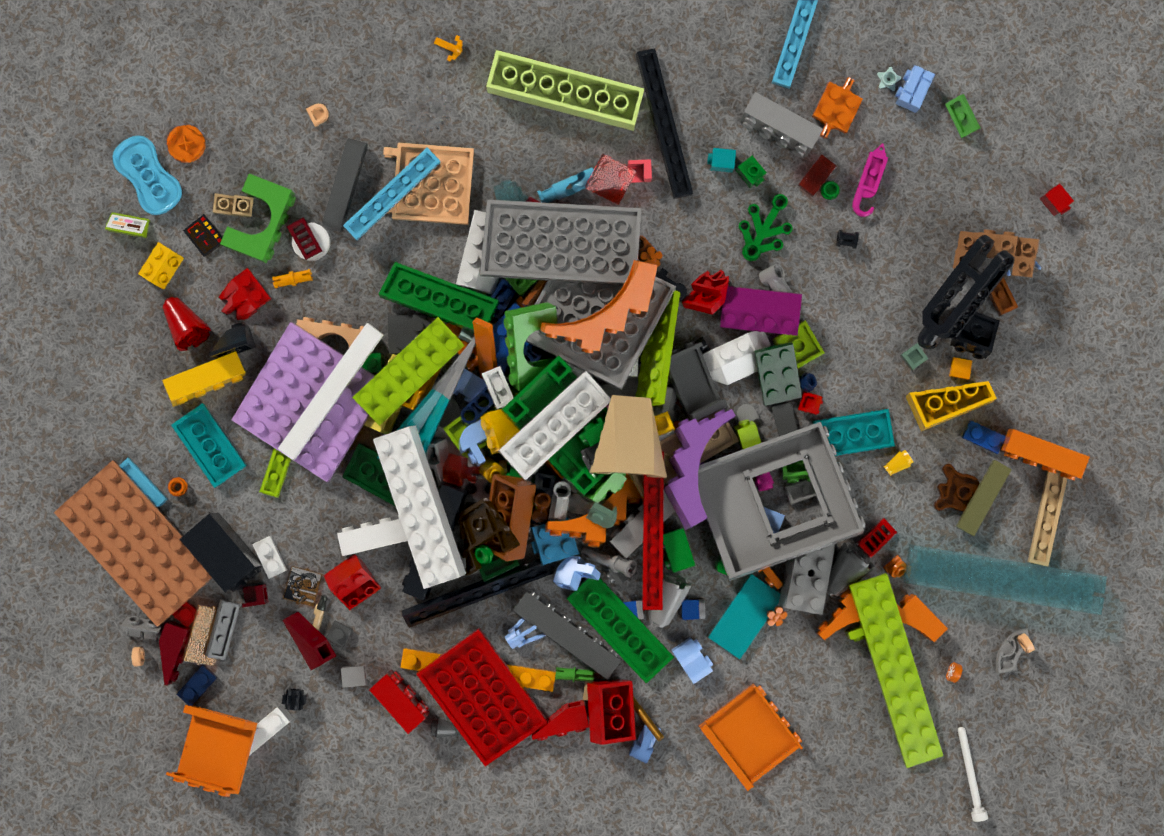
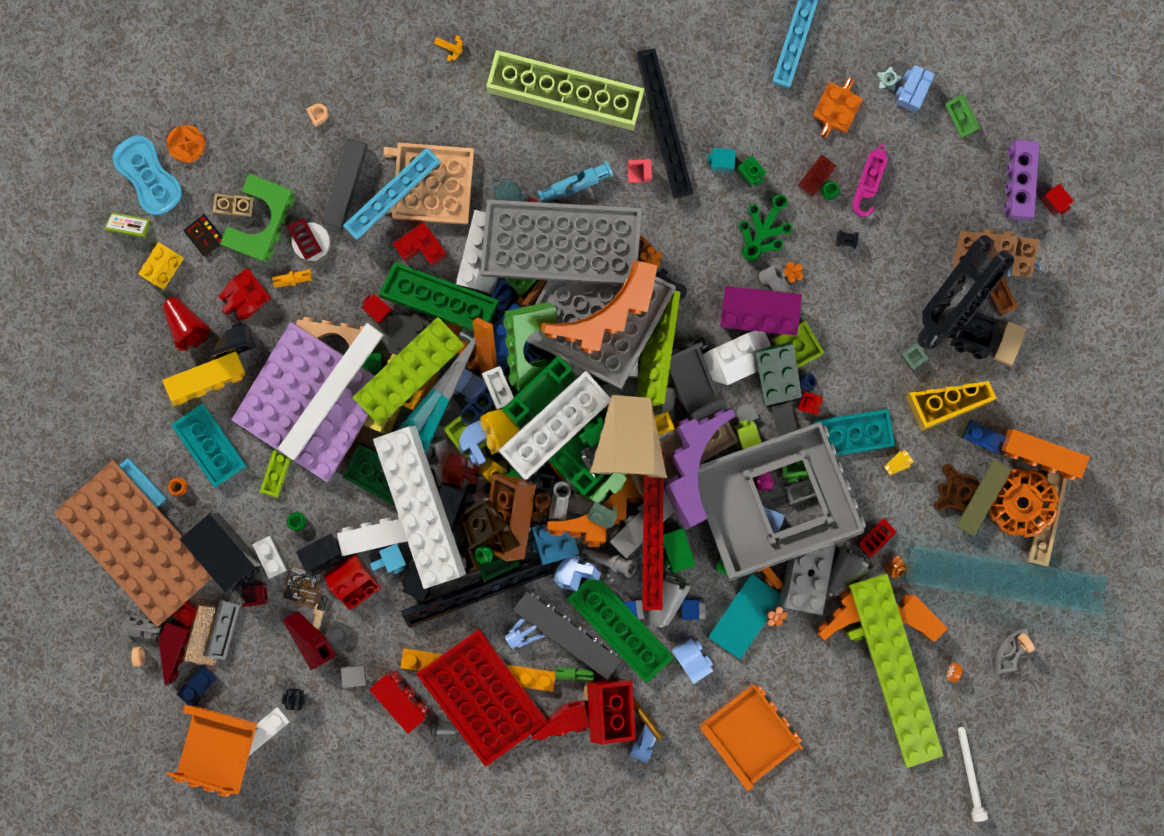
clear red plate [585,153,637,205] -> none
red plate [682,270,729,315] -> none
light grey brick [740,92,823,157] -> none
light orange tile [949,357,972,380] -> none
none -> green plate [287,512,307,531]
none -> black brick [296,533,345,576]
none -> red brick [361,294,393,324]
none -> medium azure brick [370,543,408,574]
none -> red brick [392,222,448,267]
none -> orange plant [783,262,803,283]
none -> orange plate [988,468,1059,538]
none -> tan slope [993,321,1026,366]
none -> medium lavender brick [1004,140,1039,221]

